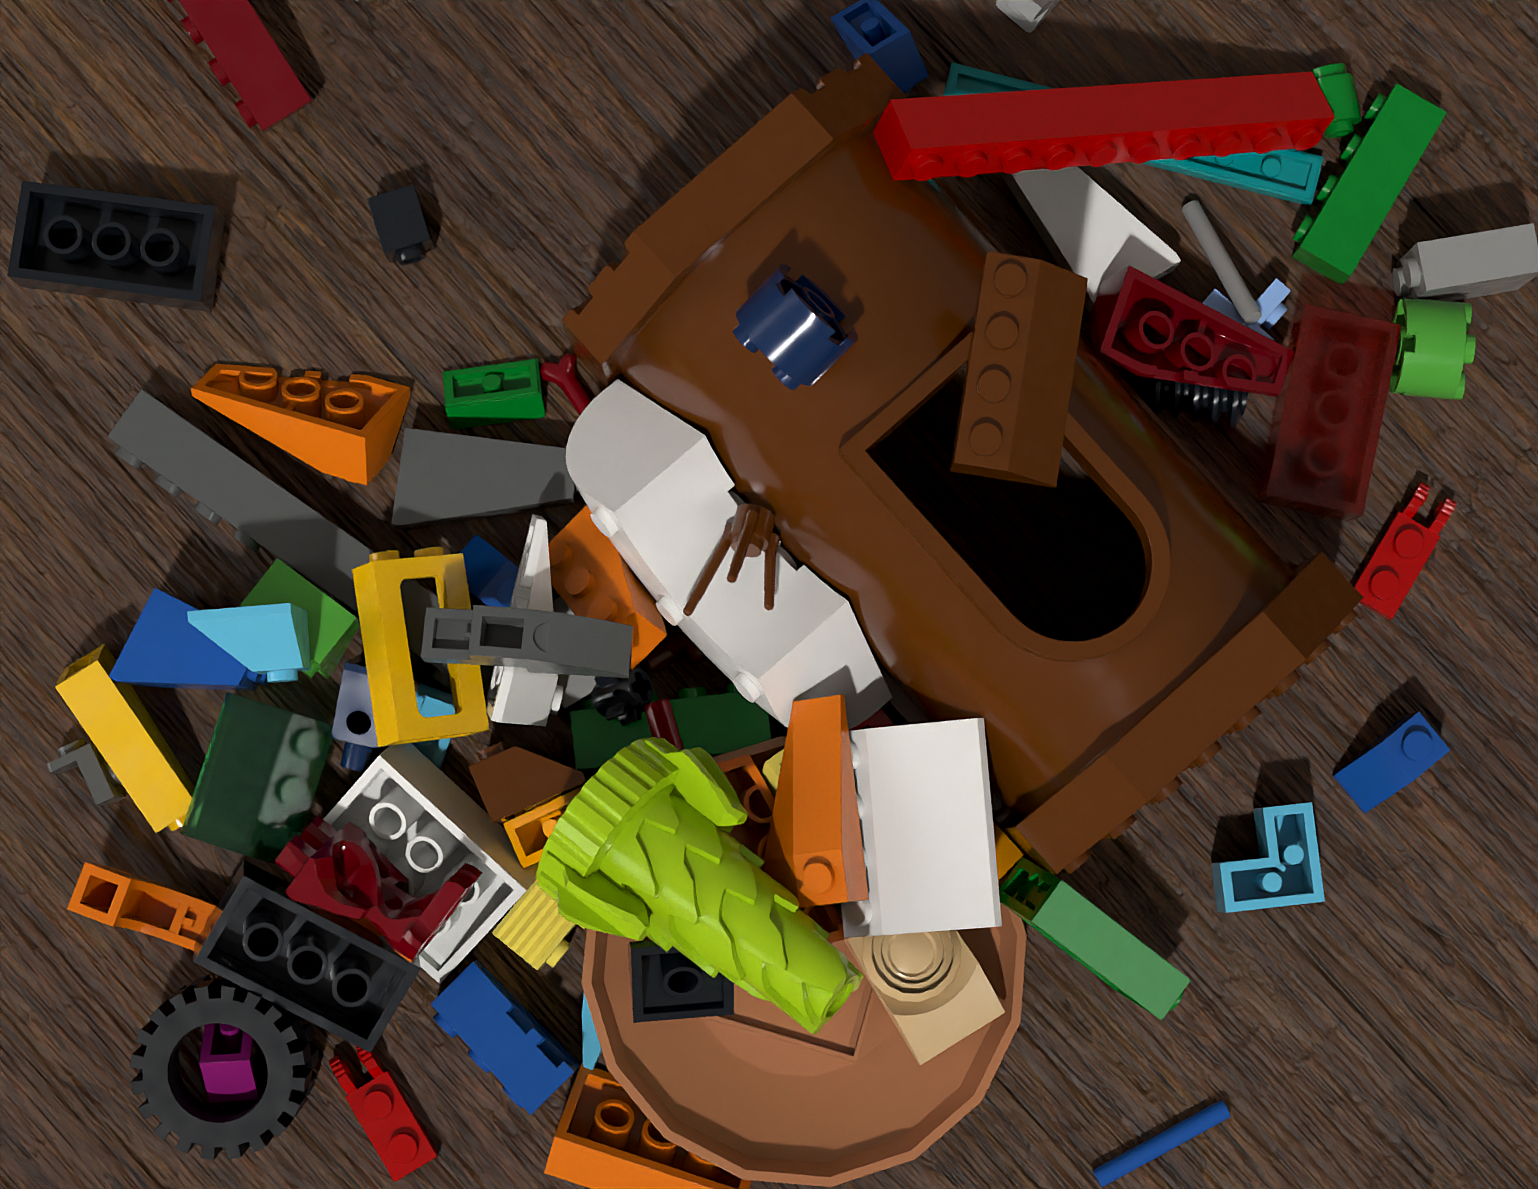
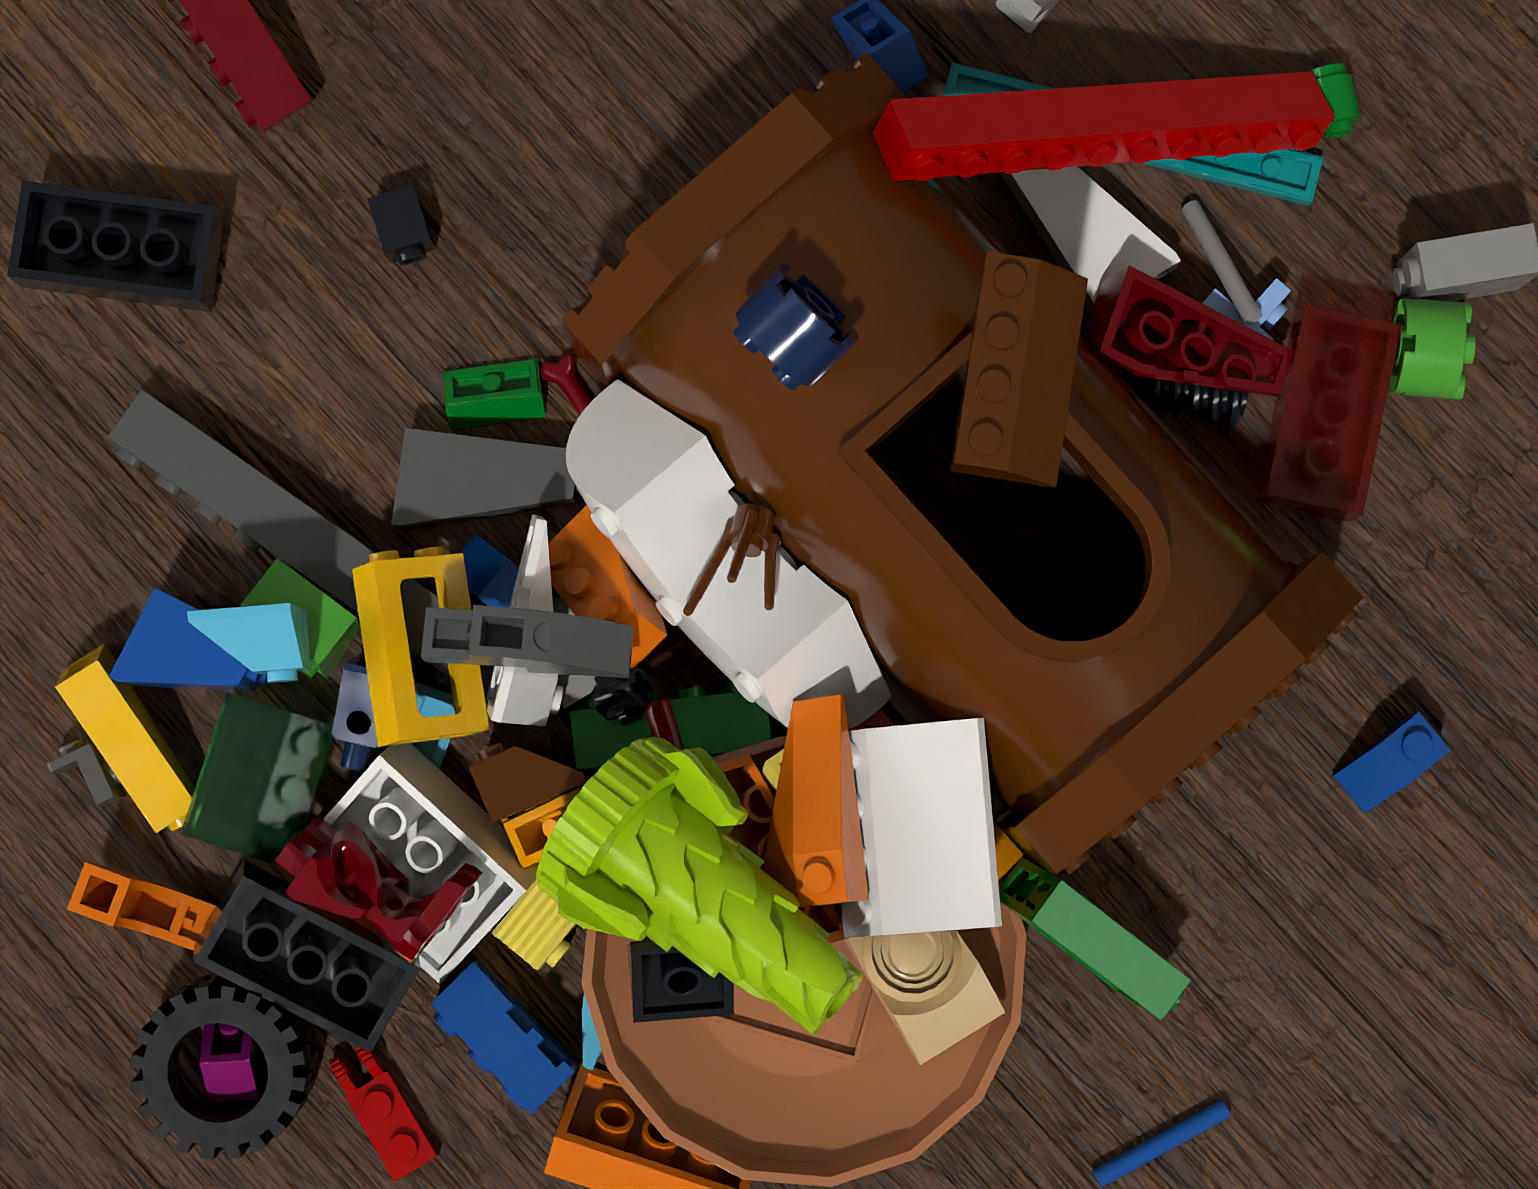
orange wedge [191,363,410,486] -> none
medium azure brick [1211,802,1325,913] -> none
green brick [1292,83,1447,285] -> none
red hinge [1353,481,1457,620] -> none

